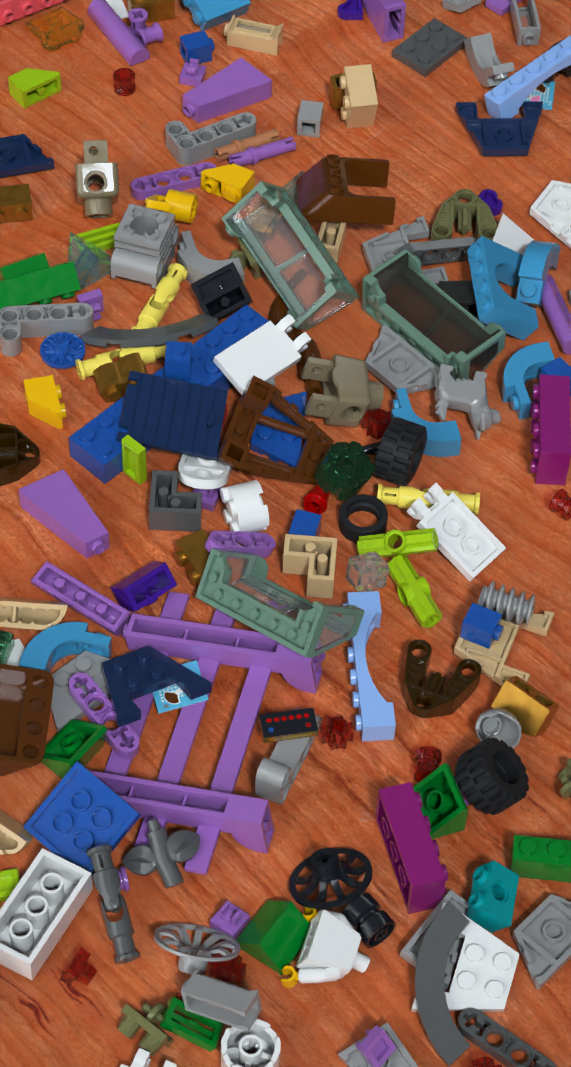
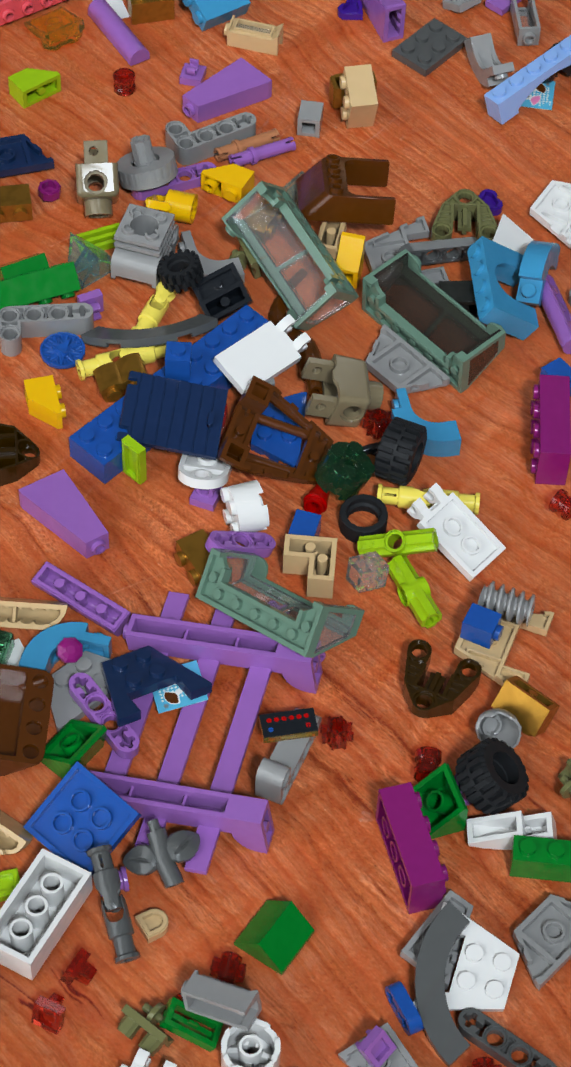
dark purple brick [111,561,177,612] -> none
medium lavender bush [128,8,148,34] -> none
medium lavender bush [135,22,164,47] -> none
dark grey brick [149,470,202,532] -> none
light grey wheel [154,923,241,975] -> none
blue brick [180,30,215,64] -> none
medium lavender tile [210,900,250,939] -> none
white torso [281,907,370,988] -> none
black wheel [289,847,373,909] -> none
light blue arch [342,591,396,742] -> none
black wheel [342,893,396,948] -> none
light grey animal [434,364,501,440] -> none
dark blue wing [455,101,543,156] -> none
teal brick [467,860,519,933] -> none
dark azure arch [501,342,555,420] -> none
none -> clear red tile [31,993,66,1035]
none -> magenta tile [38,179,61,202]
none -> magenta tile [56,637,83,663]
none -> light grey piece [117,134,178,191]
none -> tan tile [134,909,169,944]
none -> black tyre [157,249,204,293]
none -> yellow slope [336,232,366,289]
none -> blue beam [385,981,423,1036]
none -> white slope [466,811,557,850]

